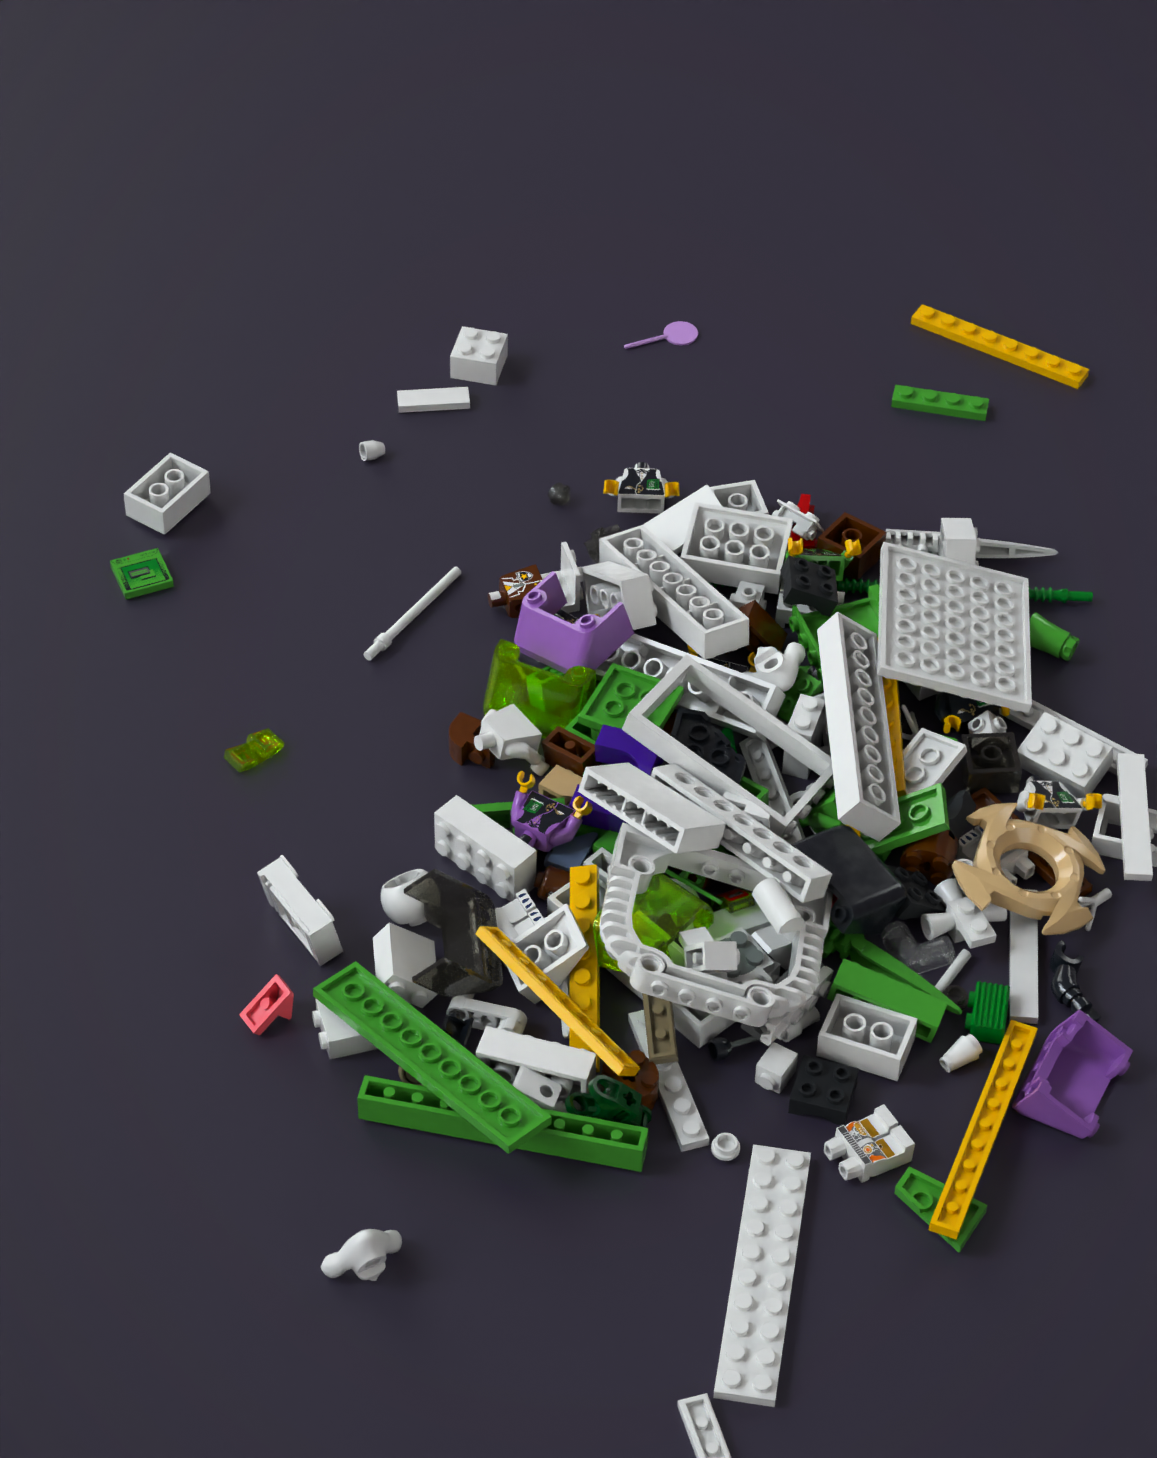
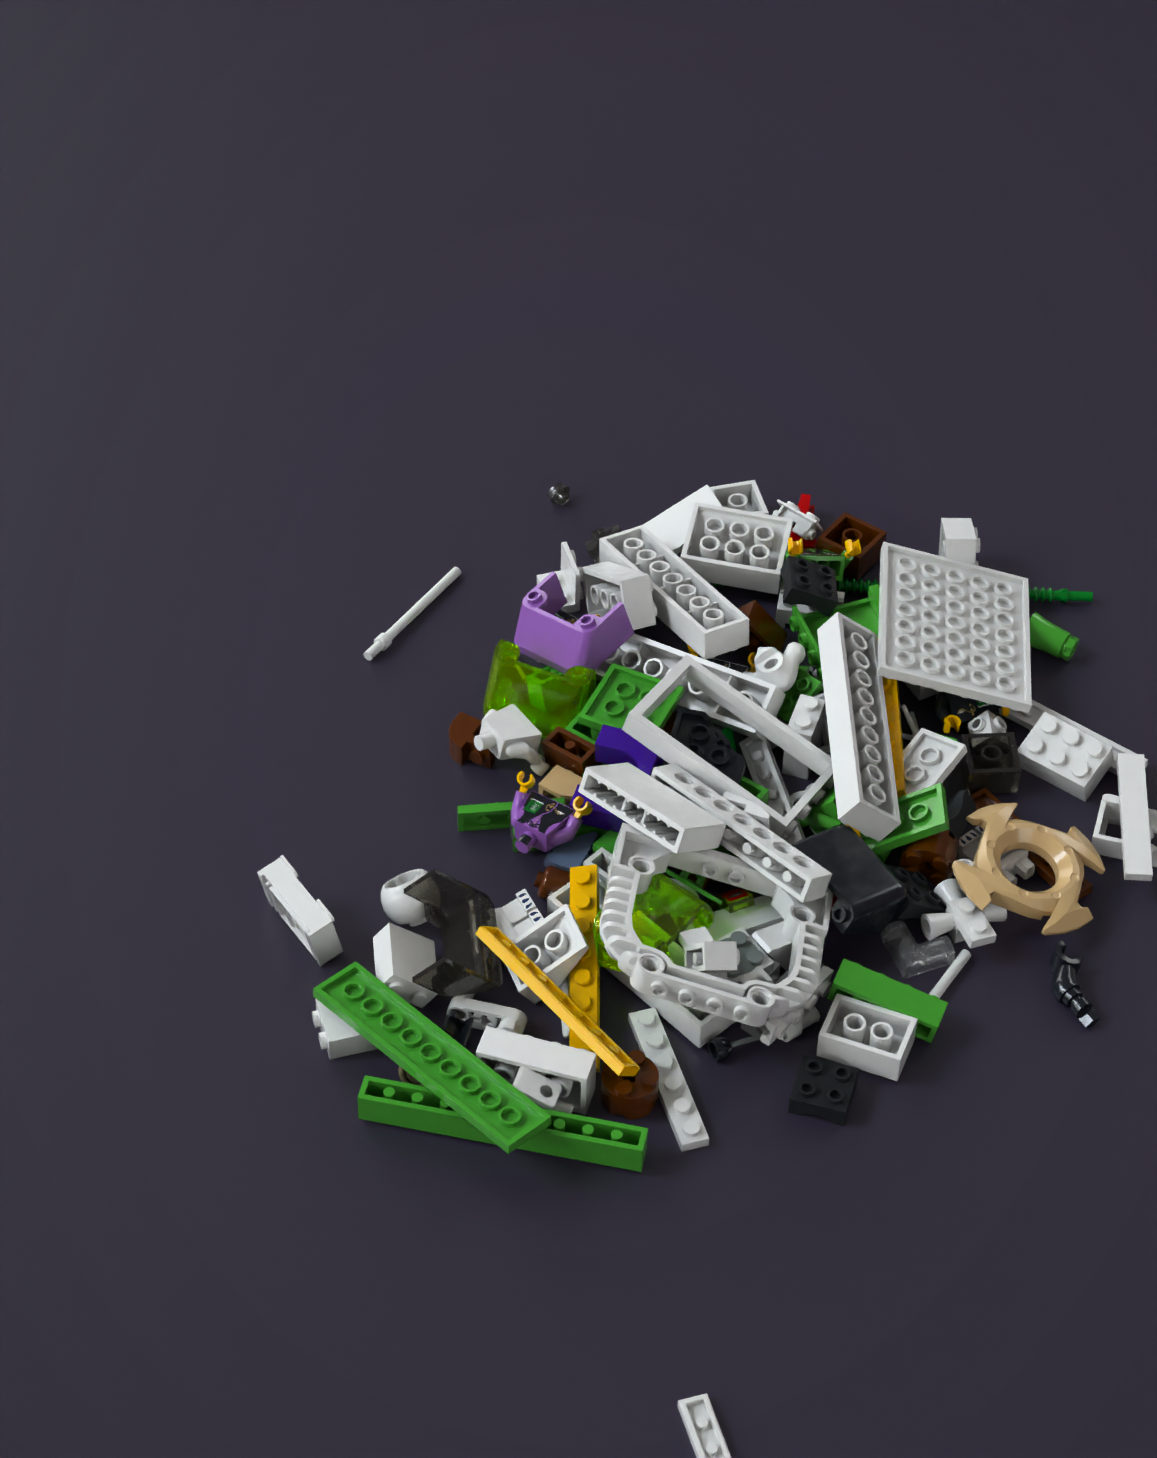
bright green tile [110,548,174,599] -> none
white brick [124,453,211,535] -> none
clear neon green slope [224,728,284,773] -> none
coral slope [239,974,294,1036] -> none
white head [321,1229,402,1281] -> none
white hose [359,440,385,461] -> none
white tile [397,387,470,413] -> none
white brick [434,795,537,902] -> none
white brick [450,326,508,385] -> none
reddish brown torso [488,564,543,618] -> none
dark green piece [565,1075,652,1128] -> none
torso [603,462,680,514] -> none
lavender piece [624,321,698,349] -> none
dark tan tile [642,993,679,1065] -> none
white plate [711,1133,740,1161] -> none
white plate [713,1144,811,1407] -> none
white brick [729,581,767,610] -> none
white brick [752,878,804,934] -> none
white brick [755,1042,798,1094] -> none
bright green piece [822,916,962,1014] -> none
white hips [824,1104,915,1183] -> none
white piece [885,529,1059,558] -> none
bright green plate [891,385,989,421] -> none
bright green wing [894,1166,987,1253] -> none
yellow plate [911,304,1089,389] -> none
yellow plate [928,1020,1038,1240] -> none
white cone [939,1034,983,1073] -> none
clear smoke plate [942,985,969,1010] -> none
green brick [965,981,1010,1044] -> none
white tile [1009,889,1038,1024] -> none
medium lavender windscreen [1012,1009,1133,1139] -> none
torso [1016,775,1102,829] -> none
white plant [1078,888,1112,931] -> none

